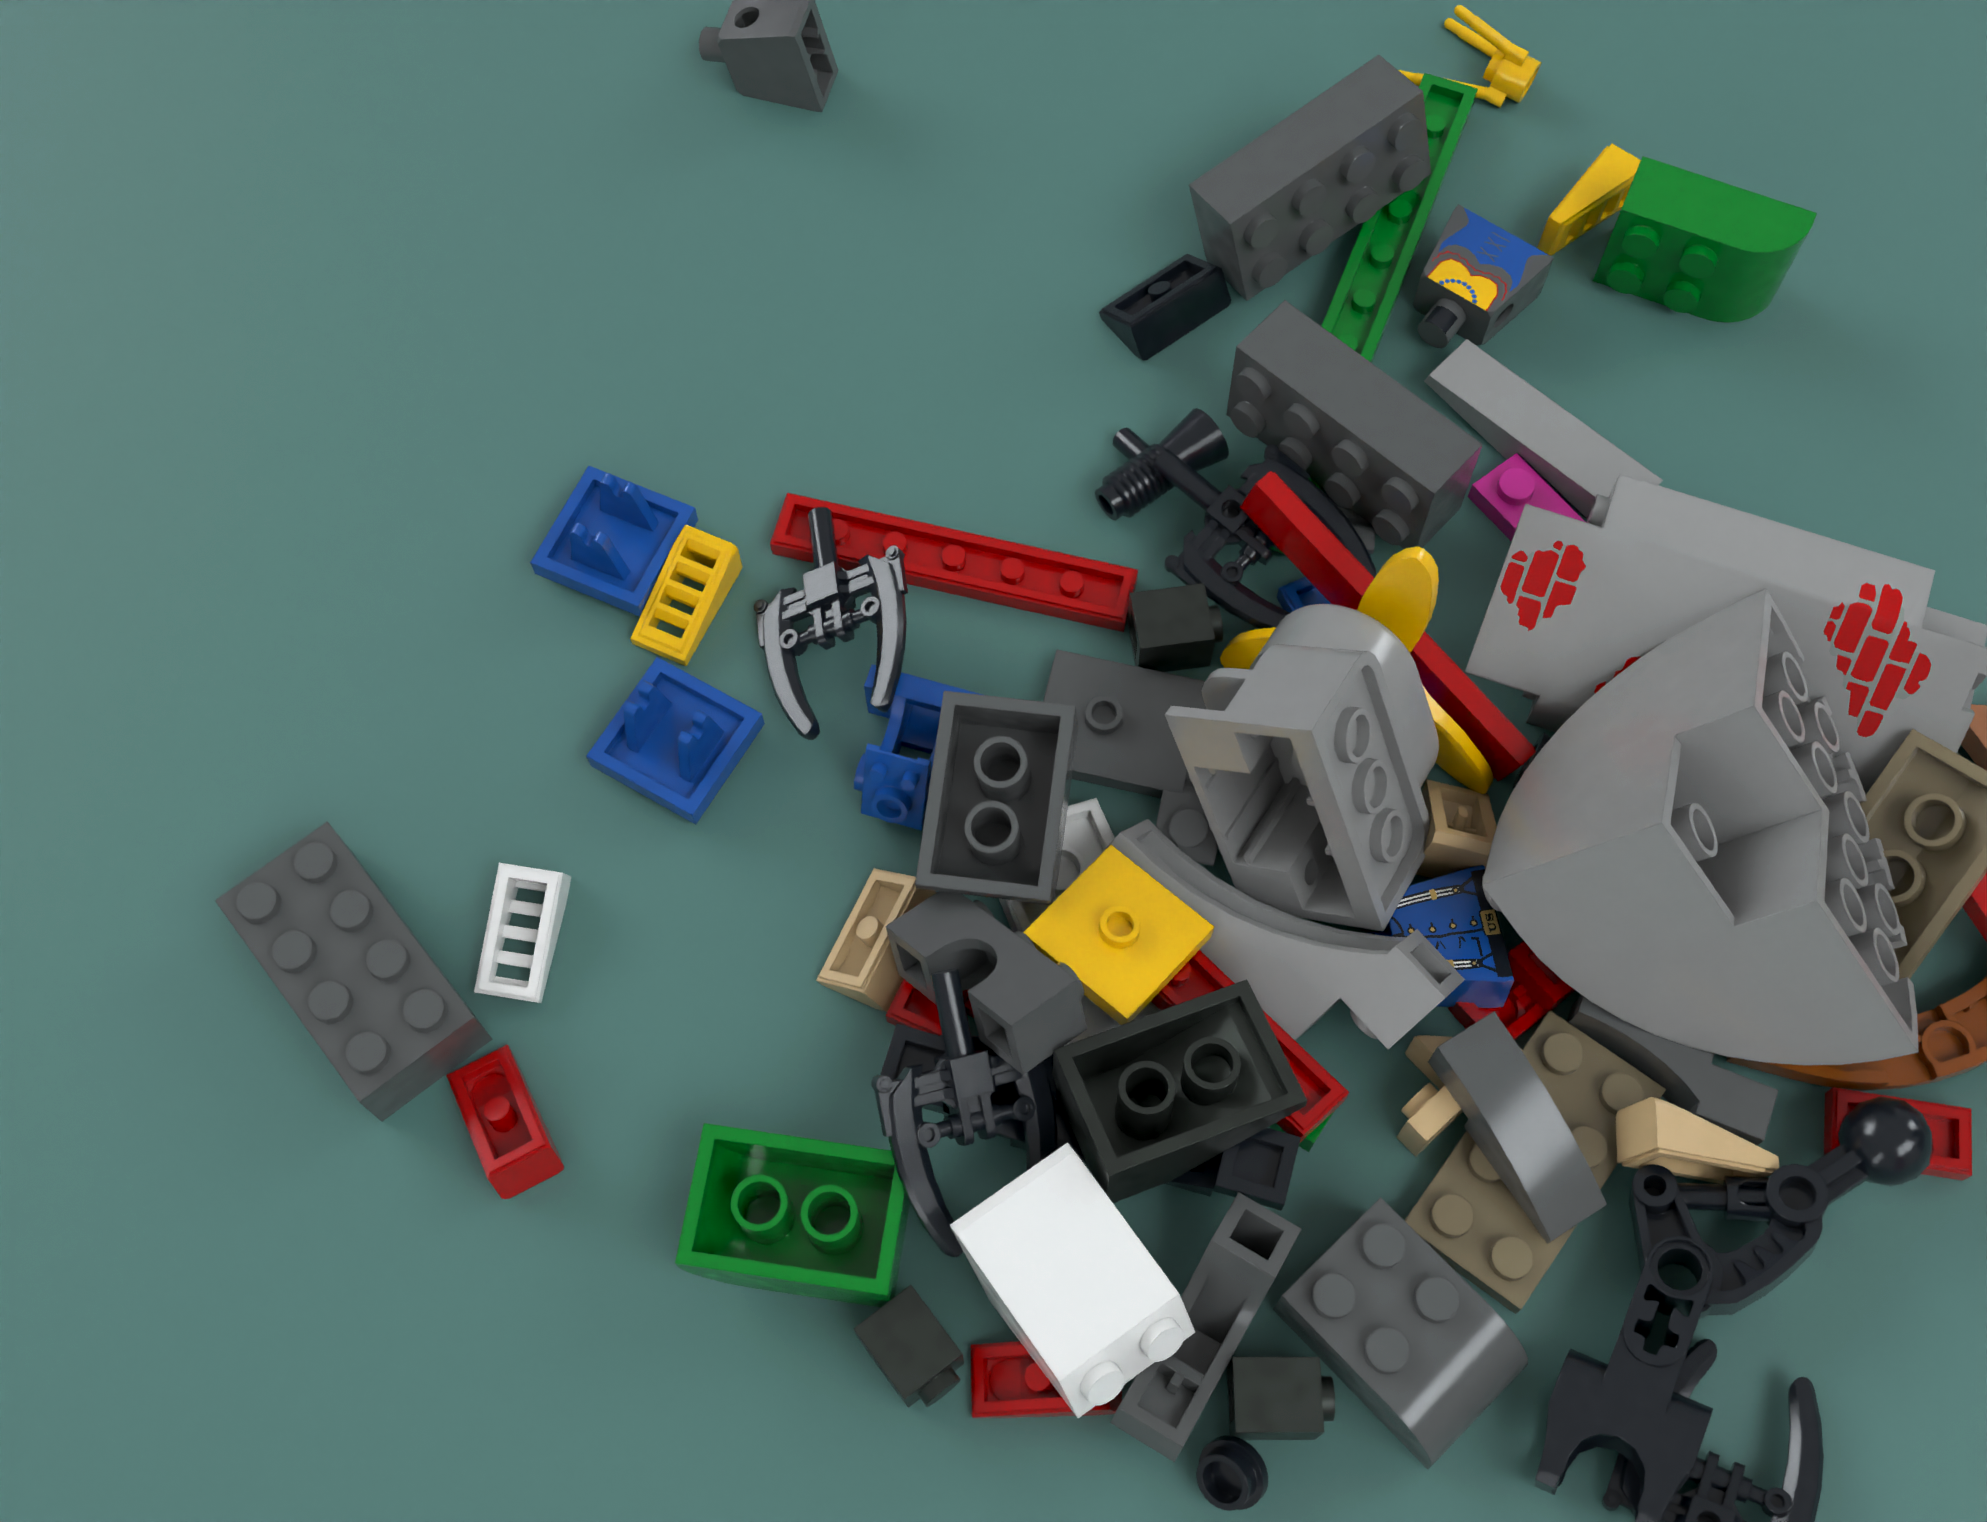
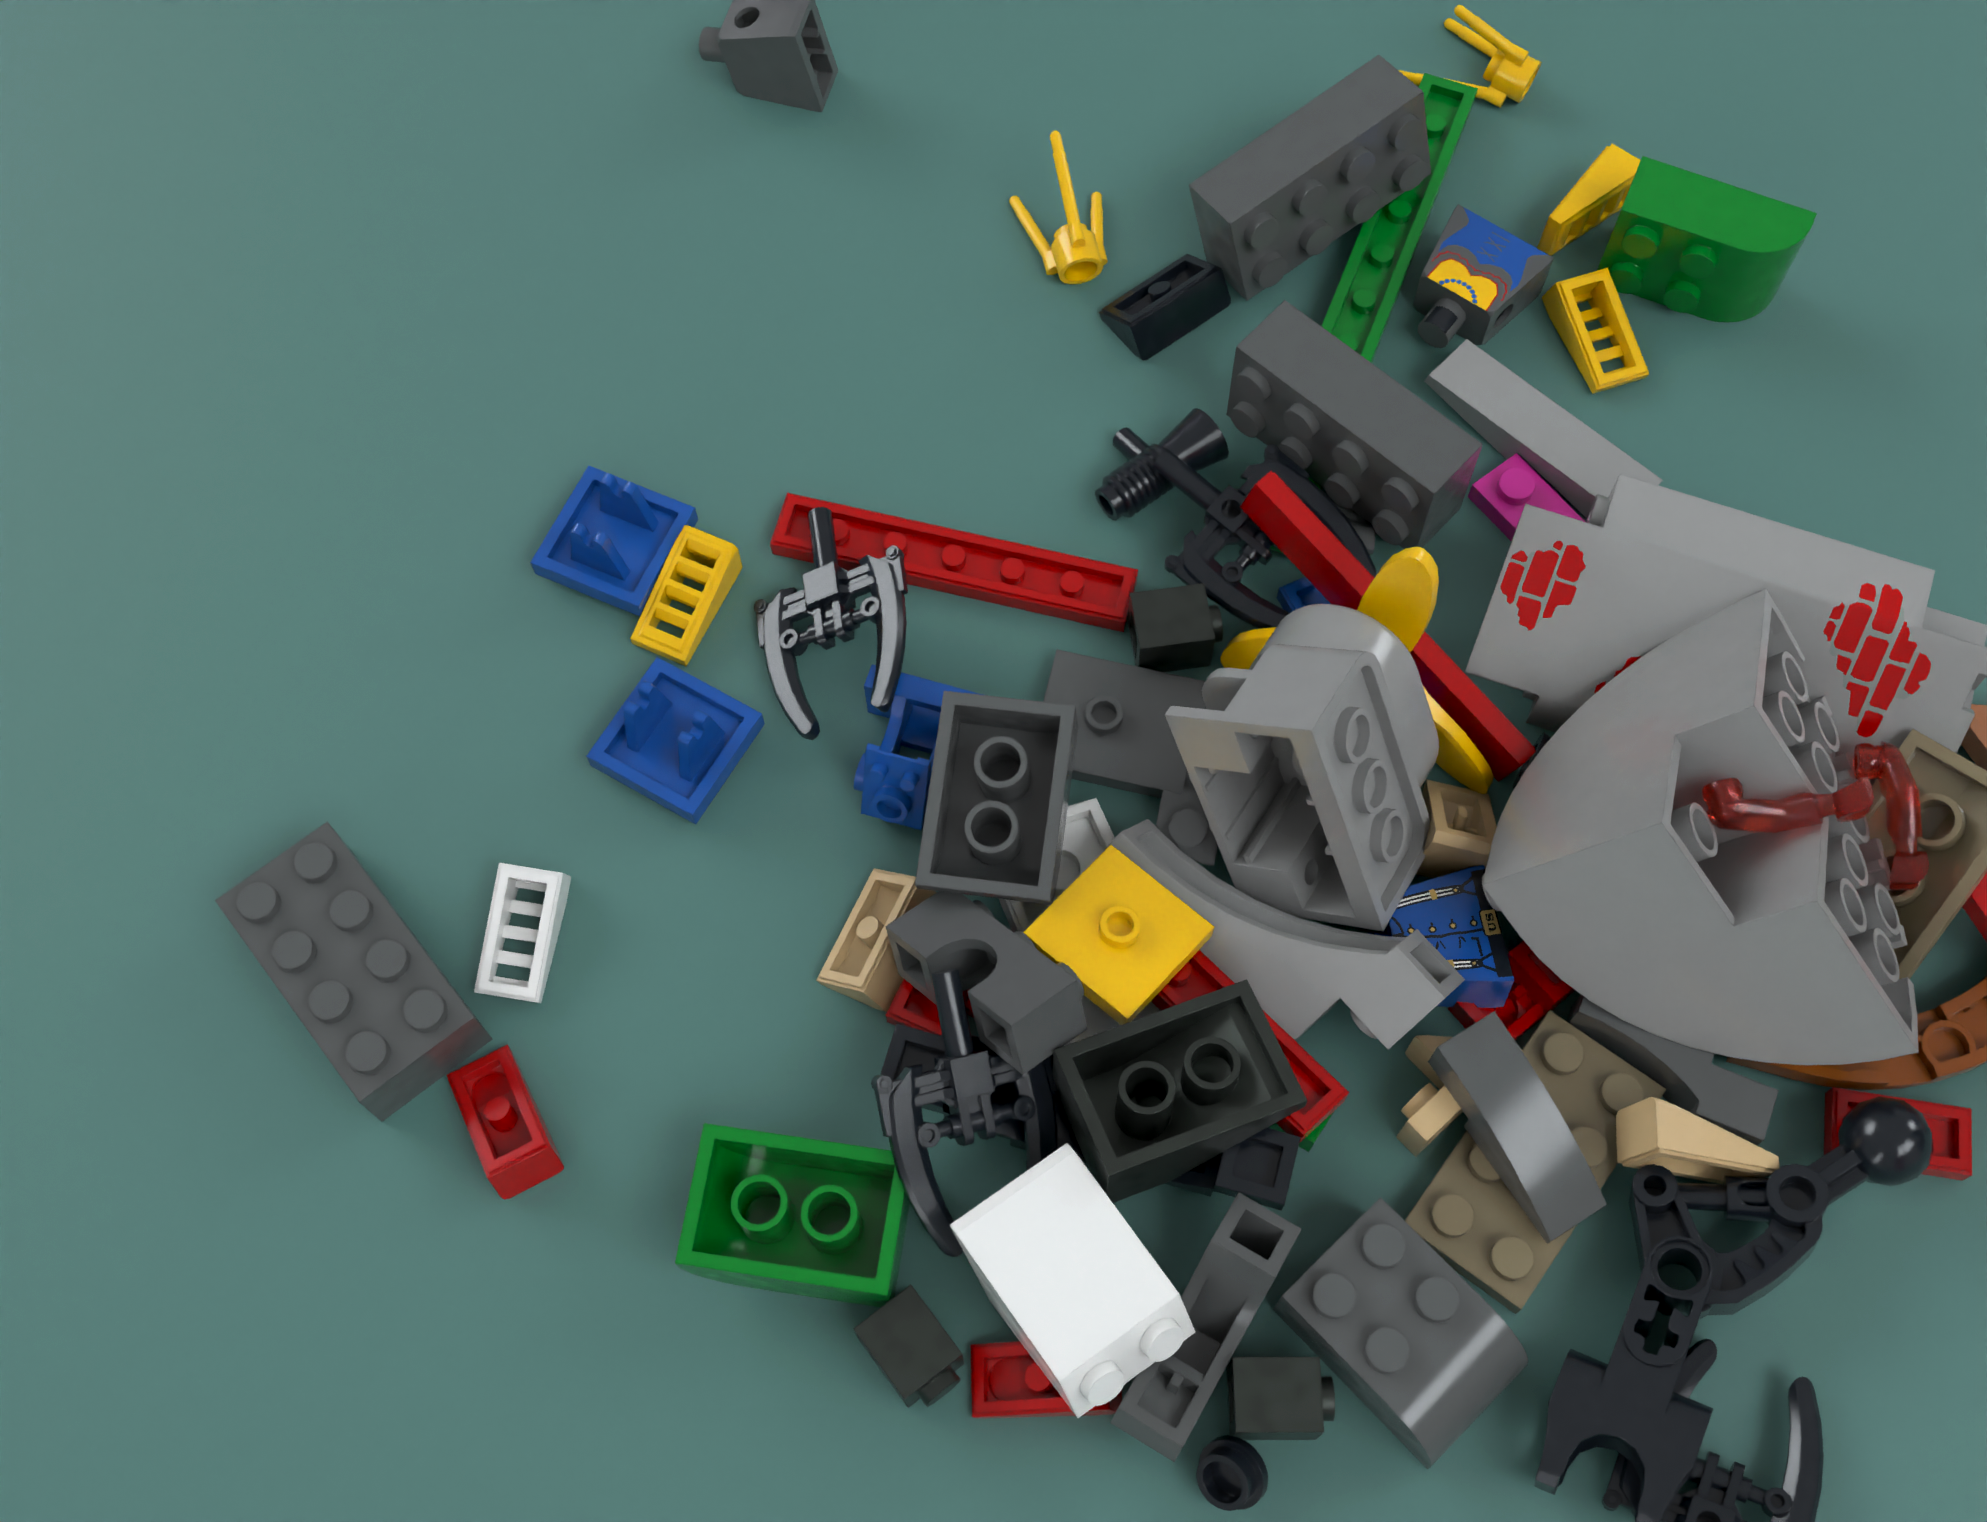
none -> yellow plant [1009,130,1108,284]
none -> yellow slope [1542,267,1649,394]
none -> clear red arm [1702,777,1875,833]
none -> clear red arm [1853,741,1929,890]

